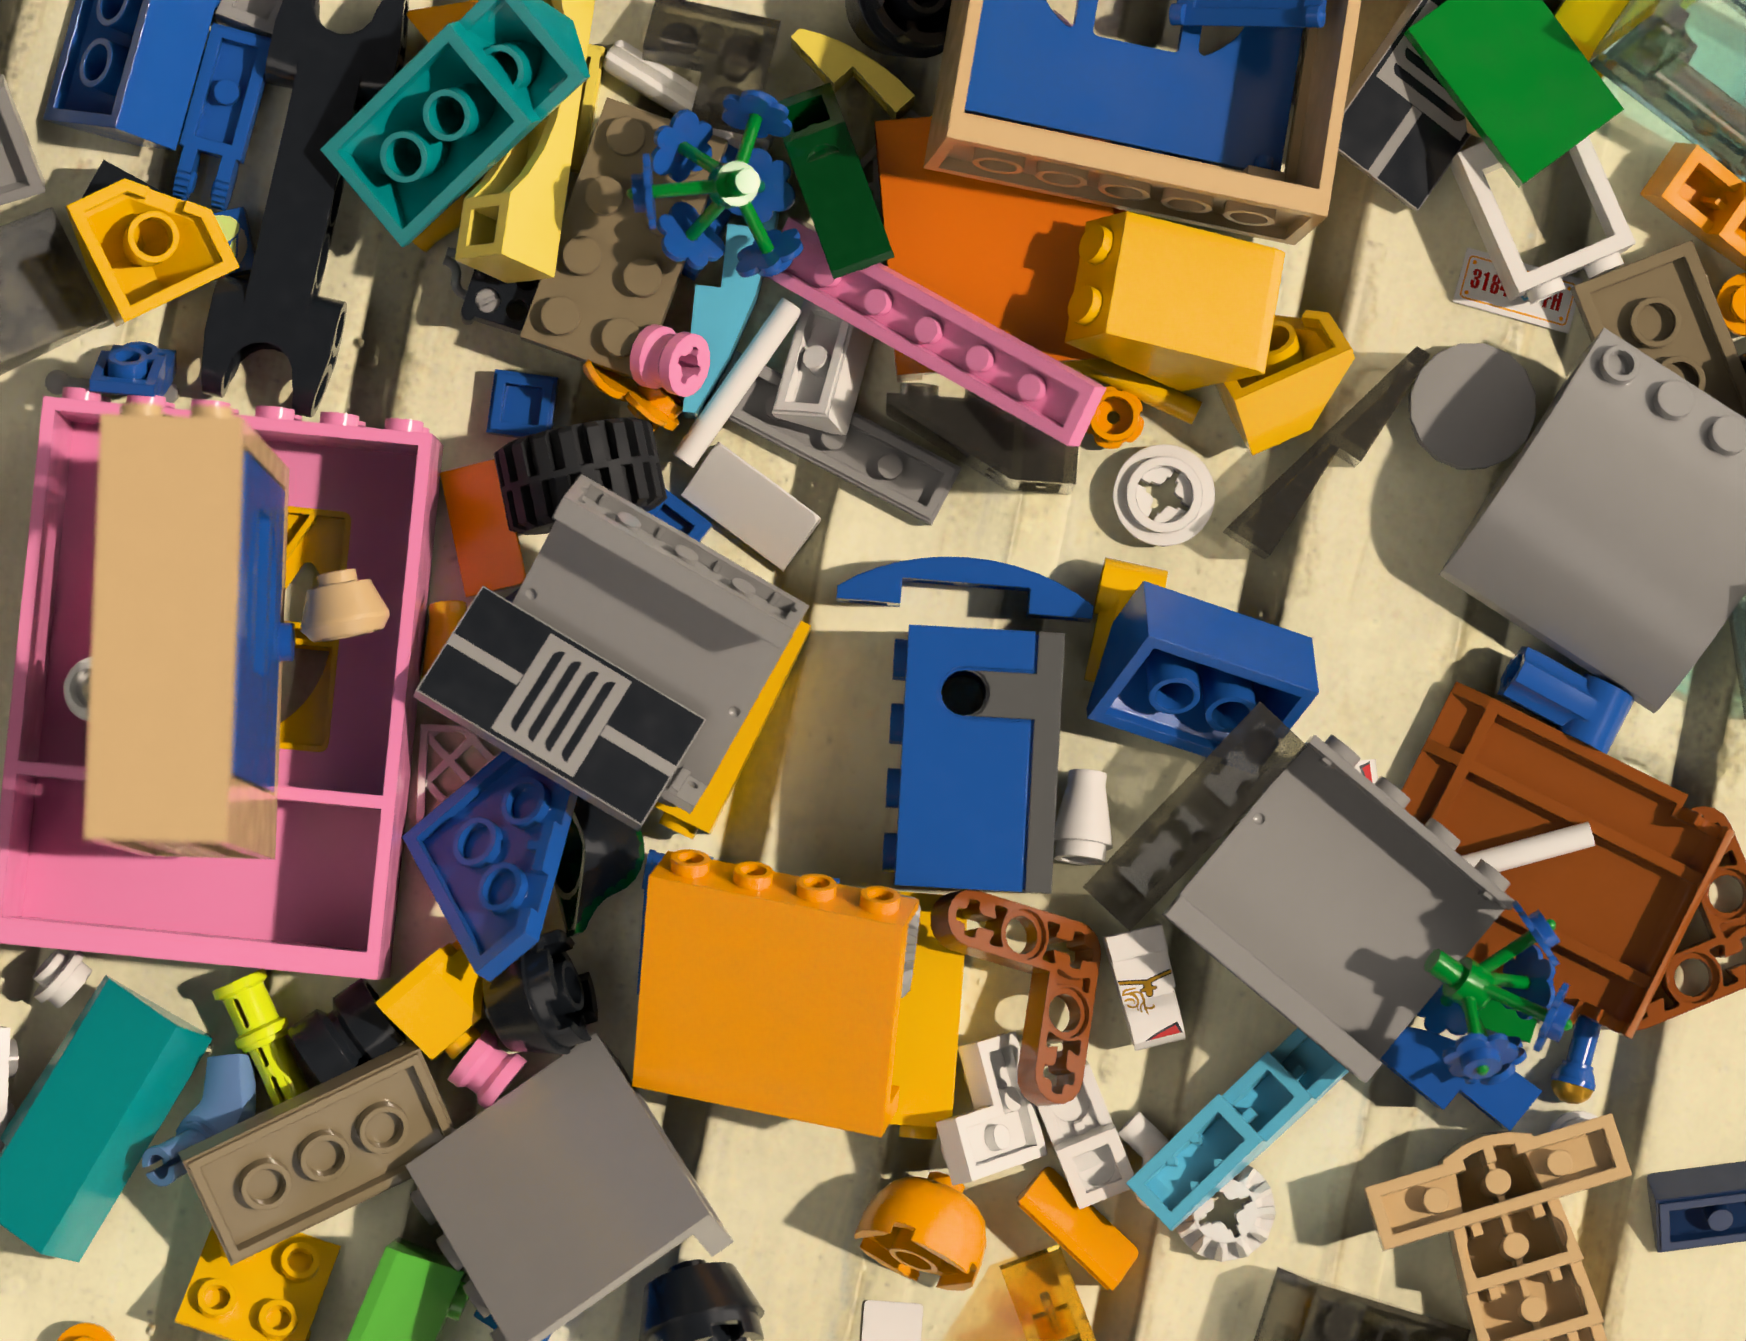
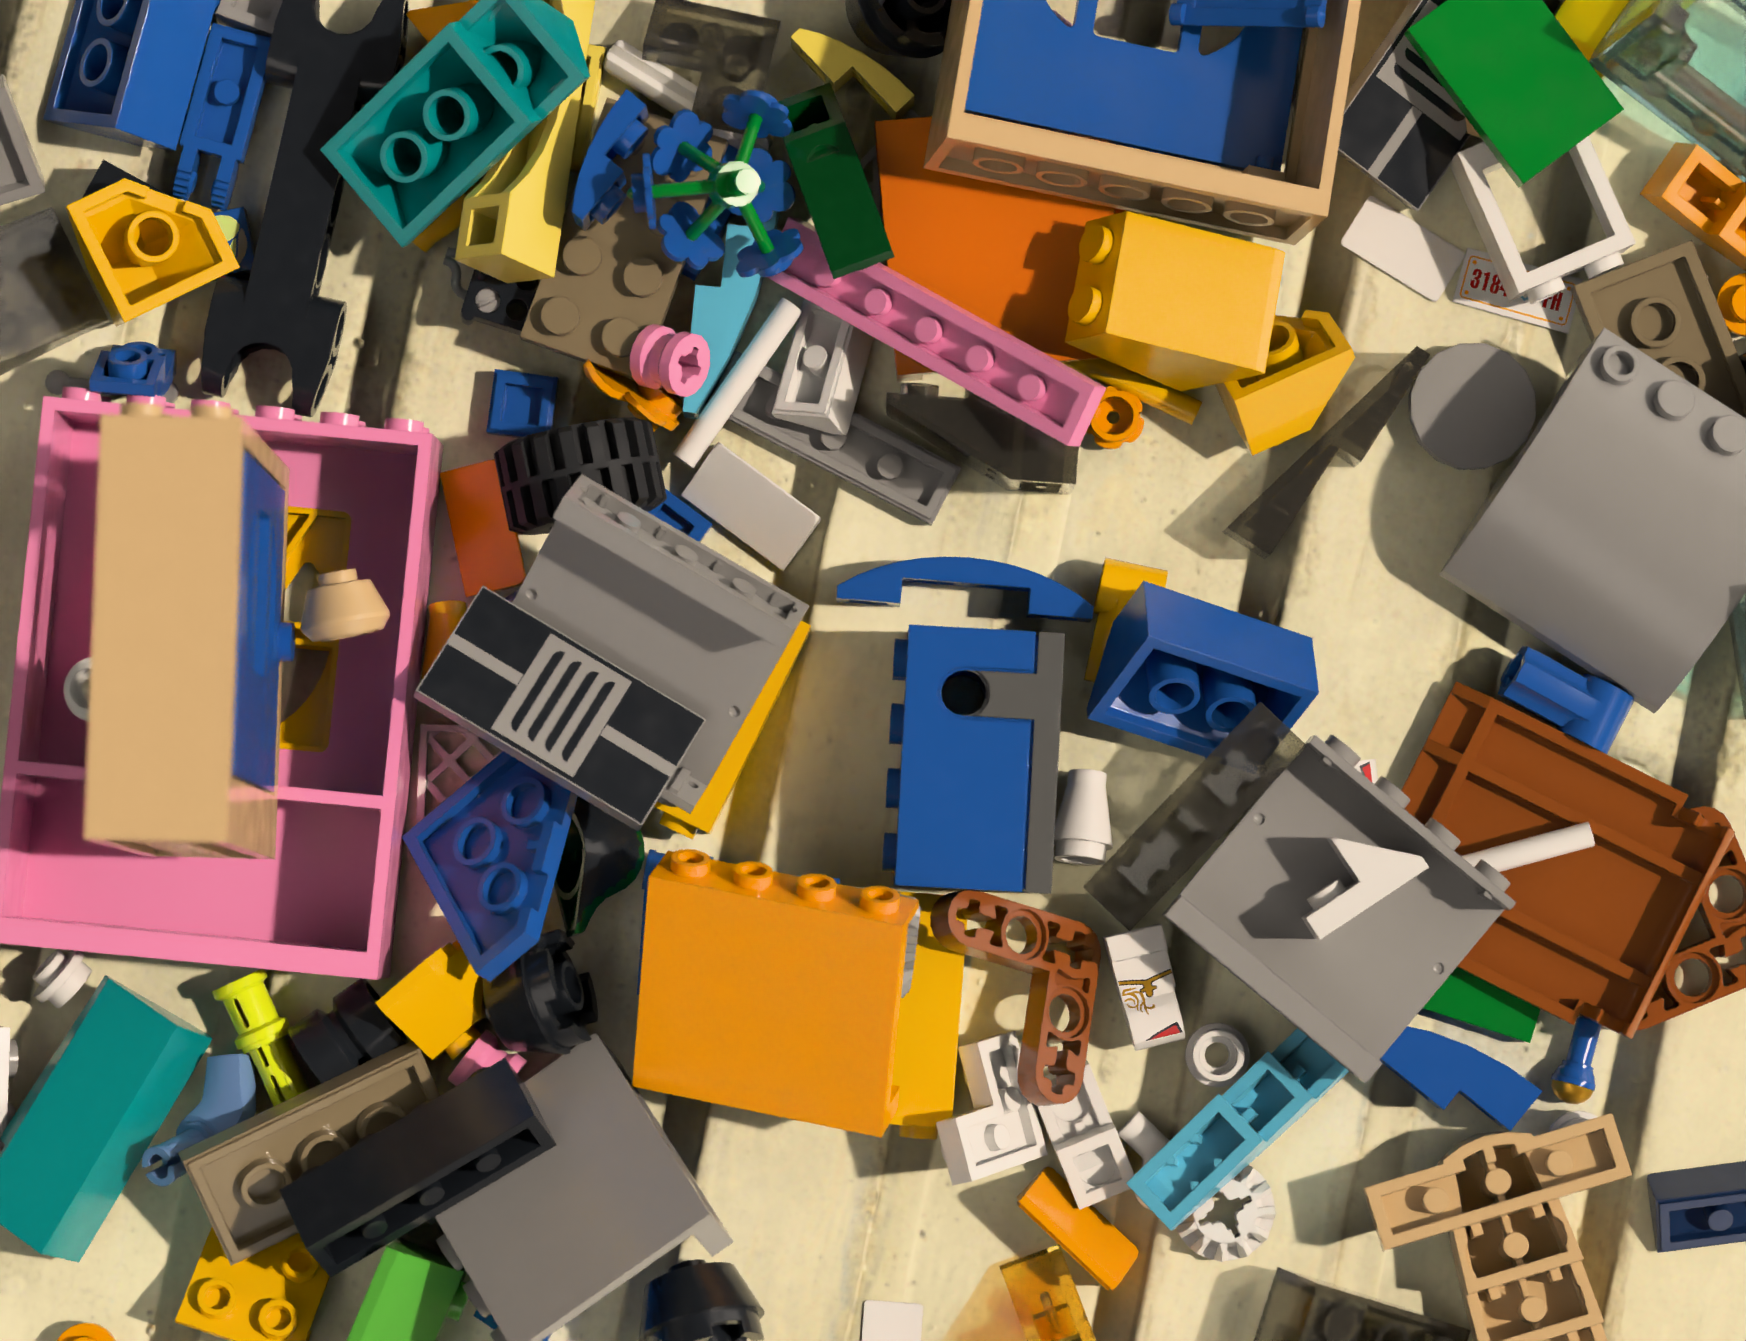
light orange cylinder [854,1172,987,1291] -> none
white gear [1112,444,1215,547] -> none
blue plant [1417,900,1574,1085] -> none
none -> black brick [279,1058,556,1277]
none -> blue slope [572,89,649,231]
none -> white plate [1185,1023,1250,1087]
none -> white slope [1301,837,1429,940]
none -> white sticker [1341,196,1465,302]

